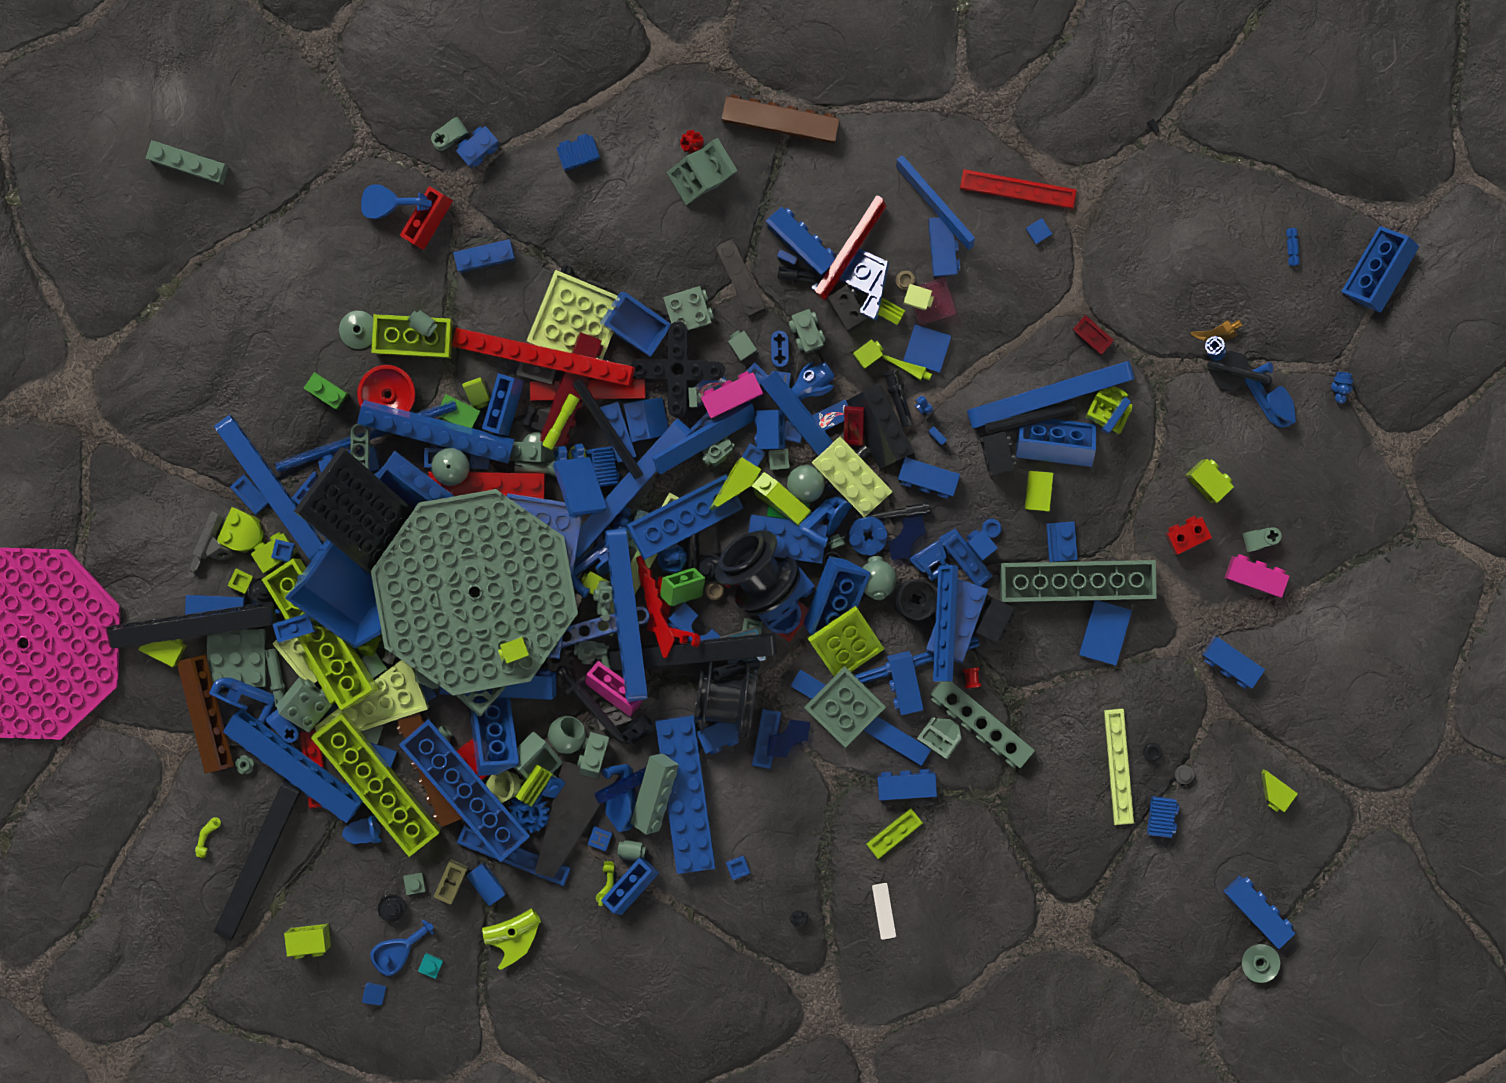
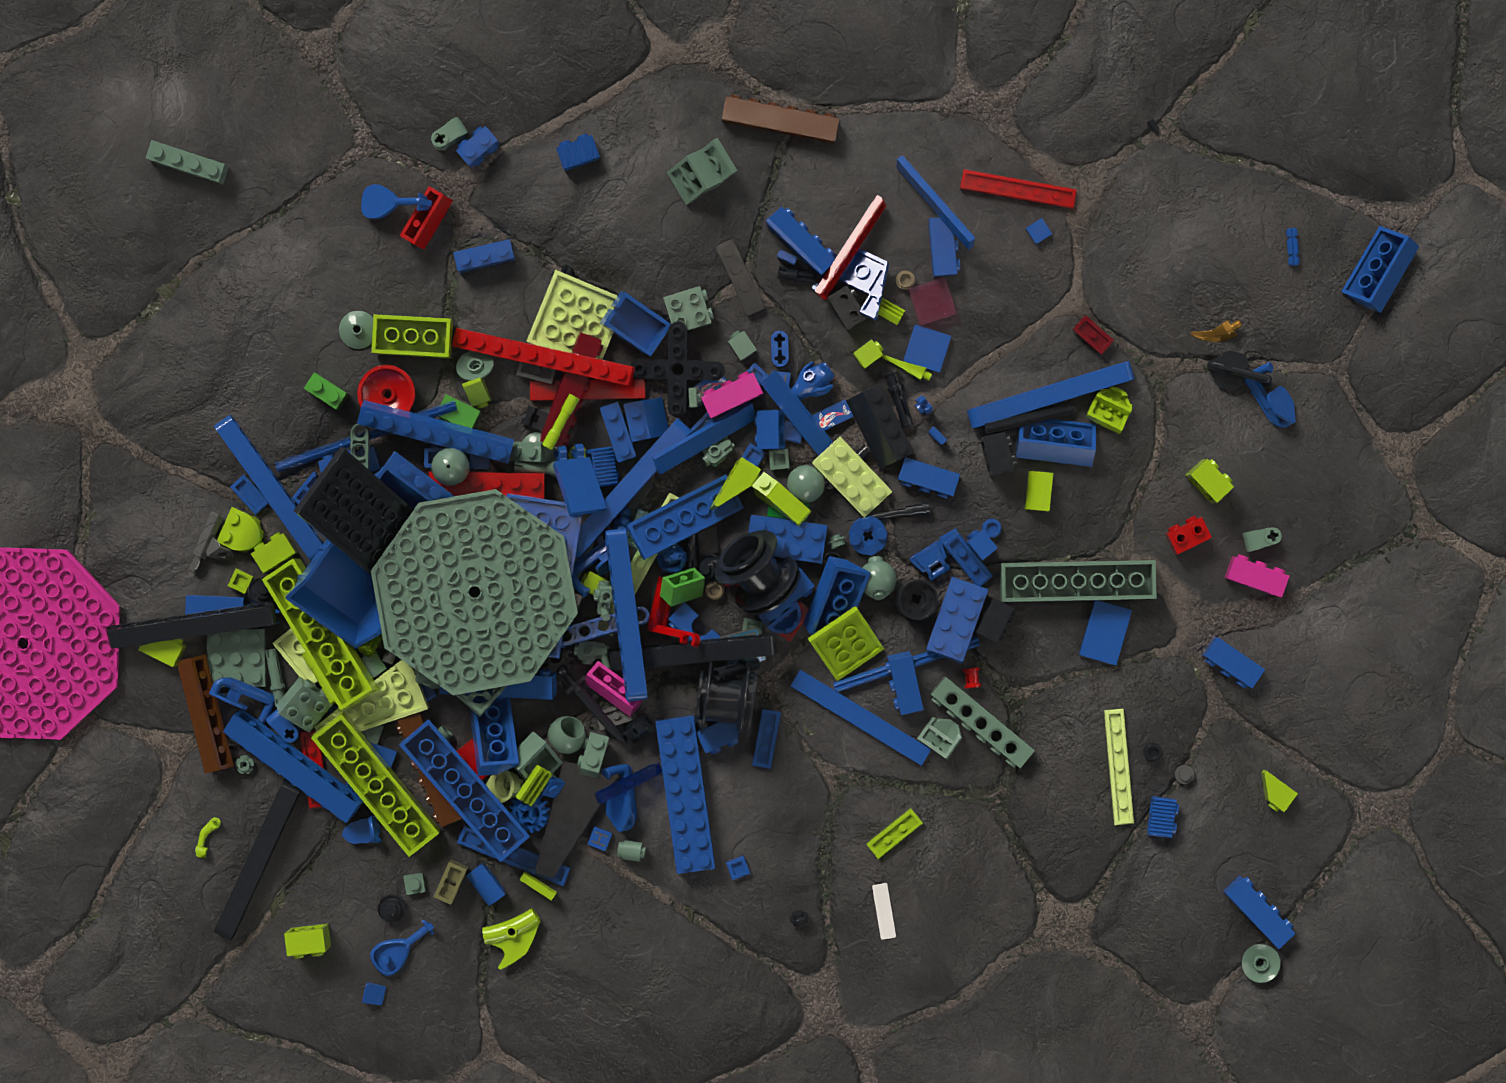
blue tile [271,539,295,562] -> none
blue plate [273,614,316,643] -> none
sand green brick [408,310,438,337] -> none
teal plate [418,953,443,979] -> none
blue brick [482,373,524,436] -> none
lime brick [498,637,529,663] -> none
black axle [573,379,643,479] -> none
lime piece [596,861,614,906] -> none
blue brick [601,858,659,915] -> none
sand green brick [630,753,679,834] -> none
red sword [636,556,675,658] -> none
red gear [680,130,704,154] -> none
clear blue tile [767,719,811,758] -> none
sand green brick [789,309,825,354] -> none
blue piece [799,497,852,548] -> none
sand green plate [804,666,886,748] -> none
dark red plate [844,406,864,446] -> none
blue brick [877,769,937,800] -> none
clear blue tile [888,515,926,560] -> none
yellowish green brick [903,284,934,311] -> none
blue plate [933,565,958,682] -> none
blue plate [1046,521,1078,562] -> none
blue tile [1101,397,1131,434] -> none
blue wheel [1205,336,1227,361] -> none
blue piece [1331,372,1354,404] -> none
none -> sand green dish [456,351,494,381]
none -> lime tile [519,871,557,901]

